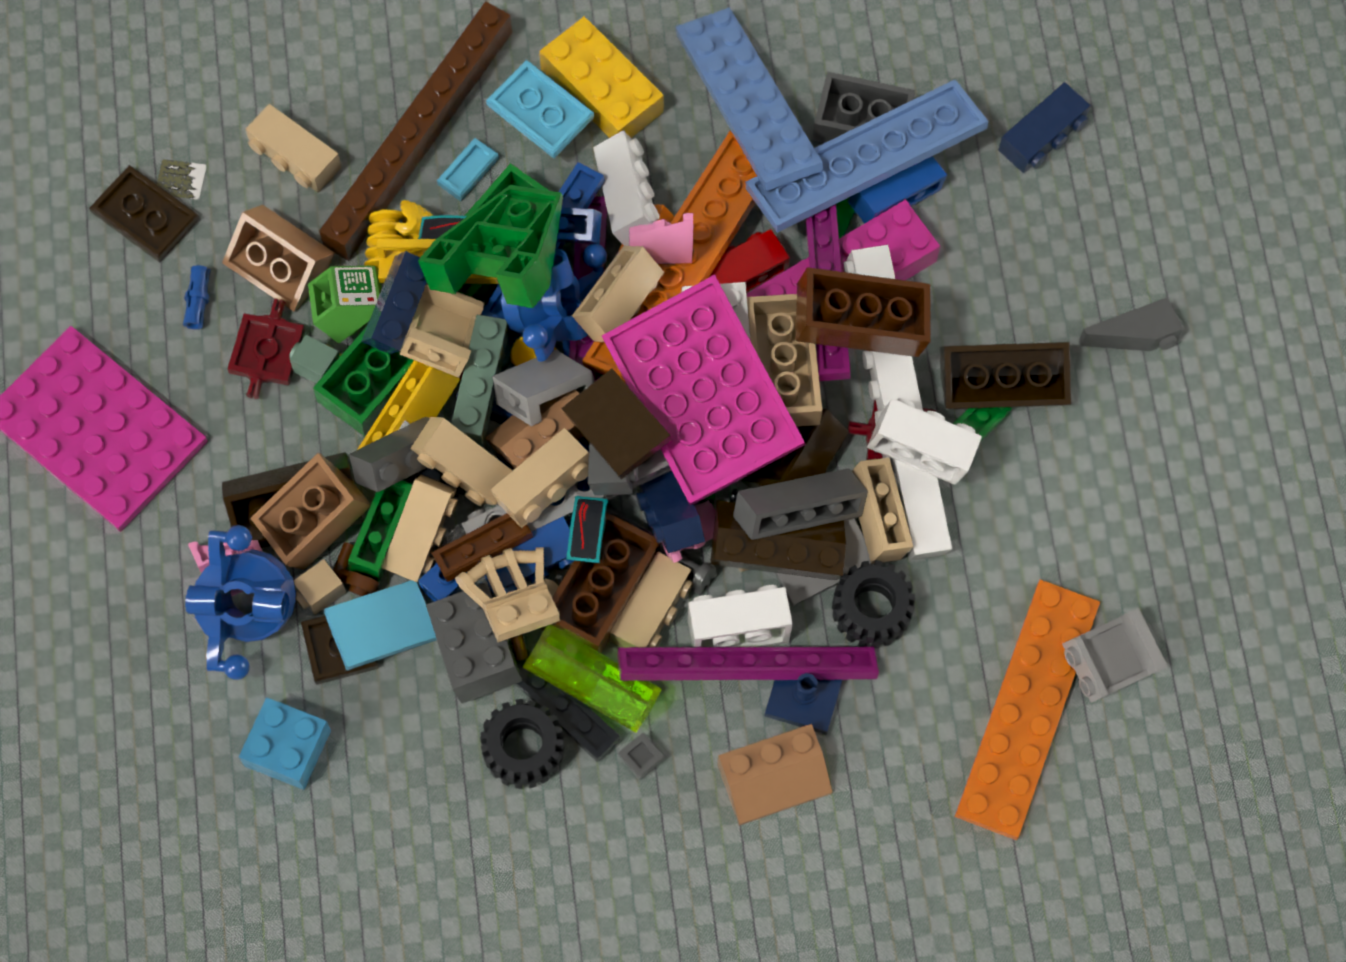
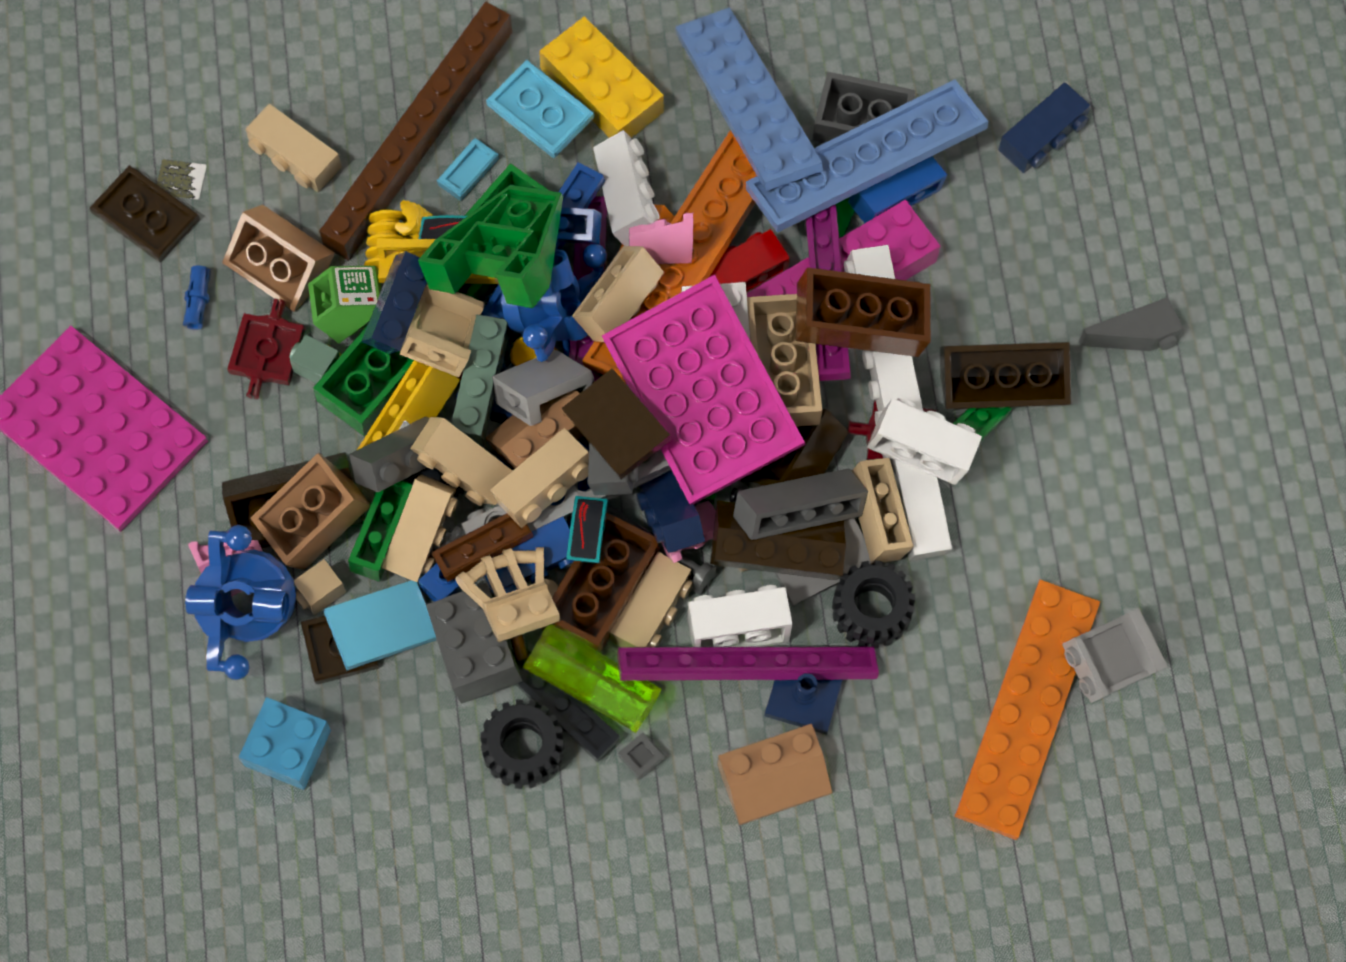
reddish brown plate [333,542,380,597] -> none

